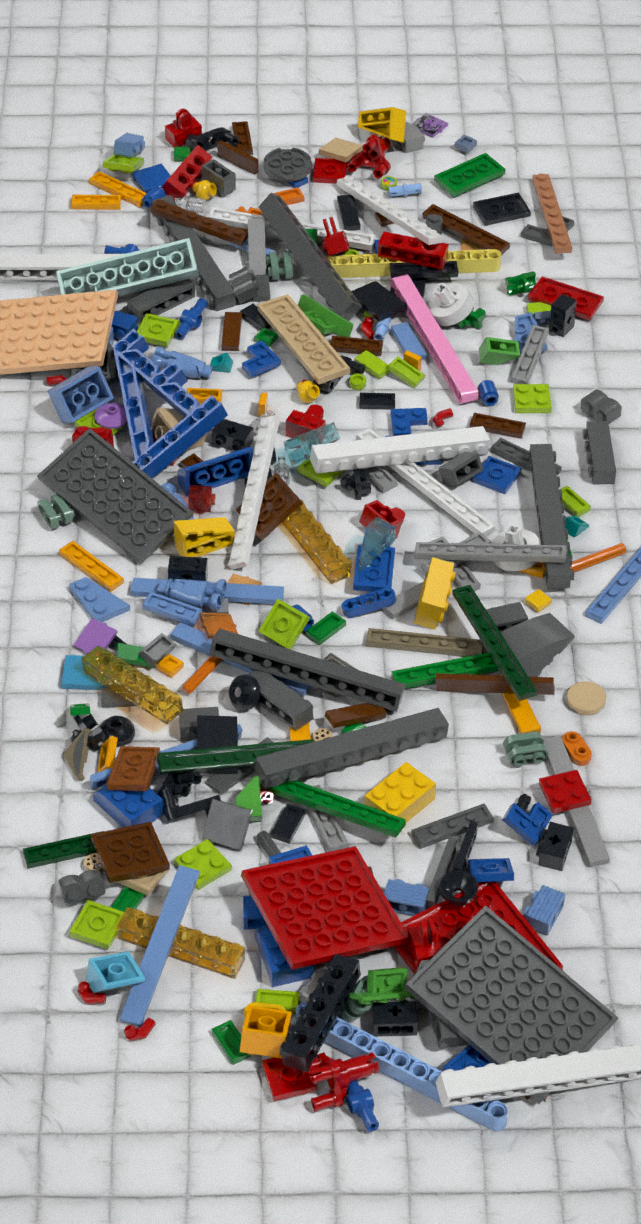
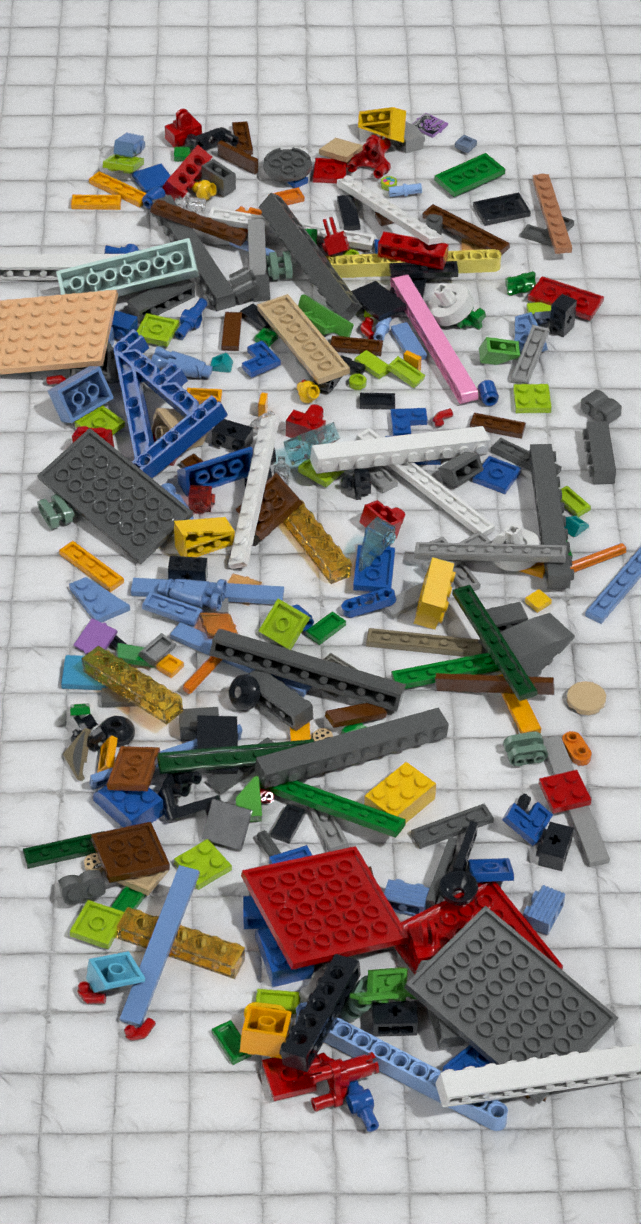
medium lavender dish [94,403,128,429] -> none

